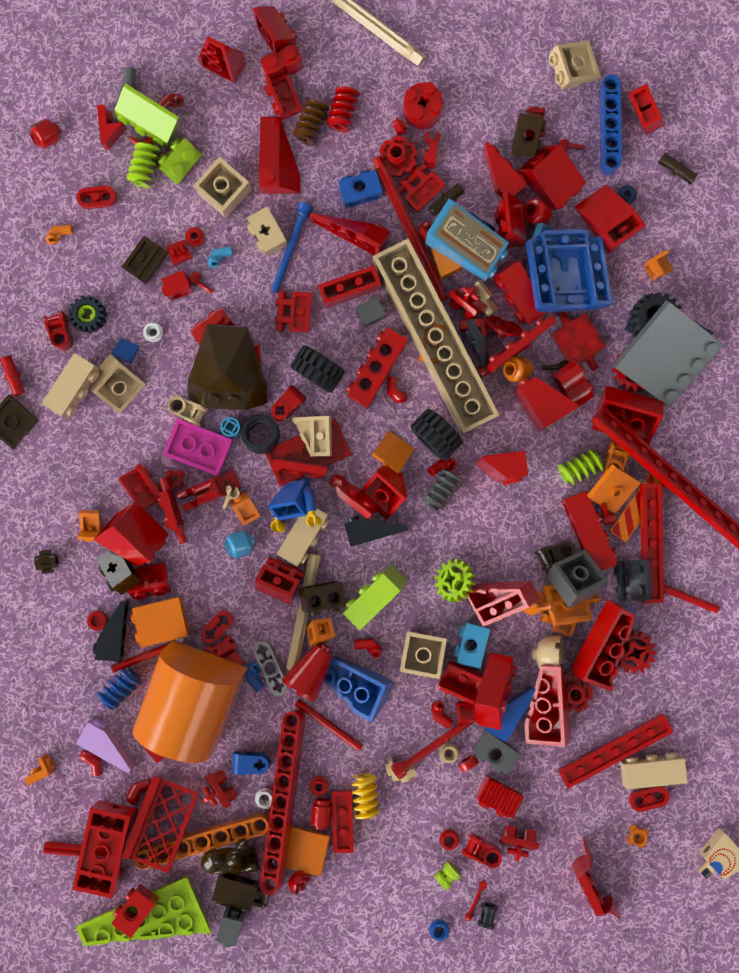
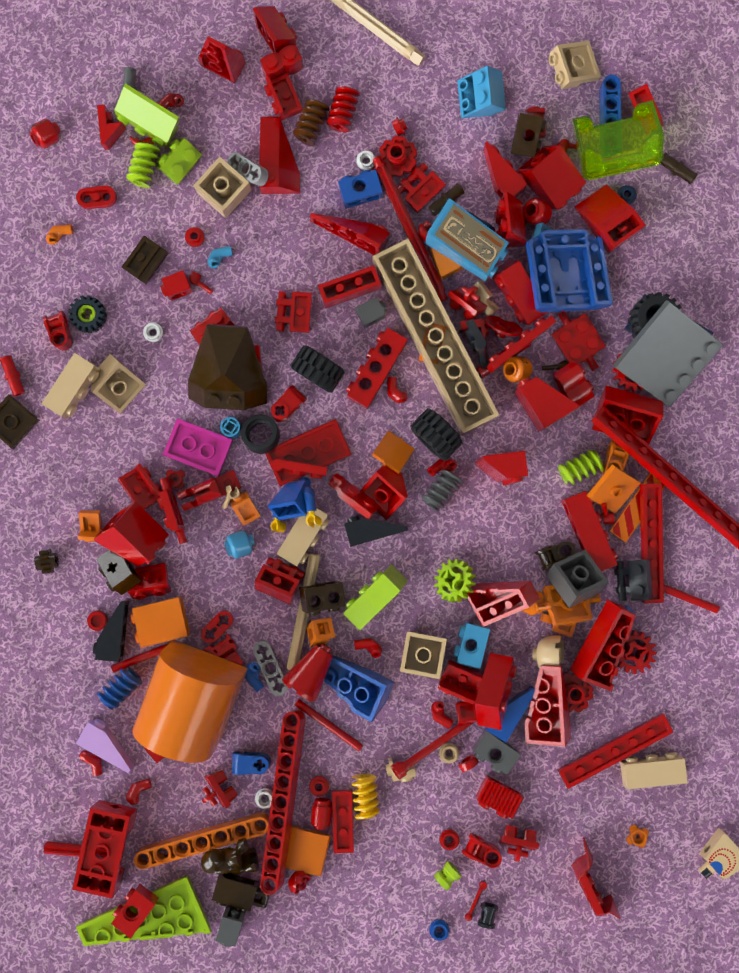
orange bracket [24,754,55,786] -> none
blue slope [111,338,140,364] -> none
red fence [121,776,200,873] -> none
red tile [166,240,192,266] -> none
tan piece [168,396,208,427] -> none
tan brick [246,206,288,257] -> none
blue piece [271,202,314,293] -> none
tan wing [292,416,332,457] -> none
red brick [403,82,443,130] -> none
red plate [424,131,440,169] -> none
red plate [628,786,670,812] -> none
orange panel [643,249,673,281] -> none
none -> light grey beam [227,152,268,186]
none -> white plate [356,151,375,171]
none -> dark azure slope [457,66,506,118]
none -> clear neon green windscreen [572,100,664,180]

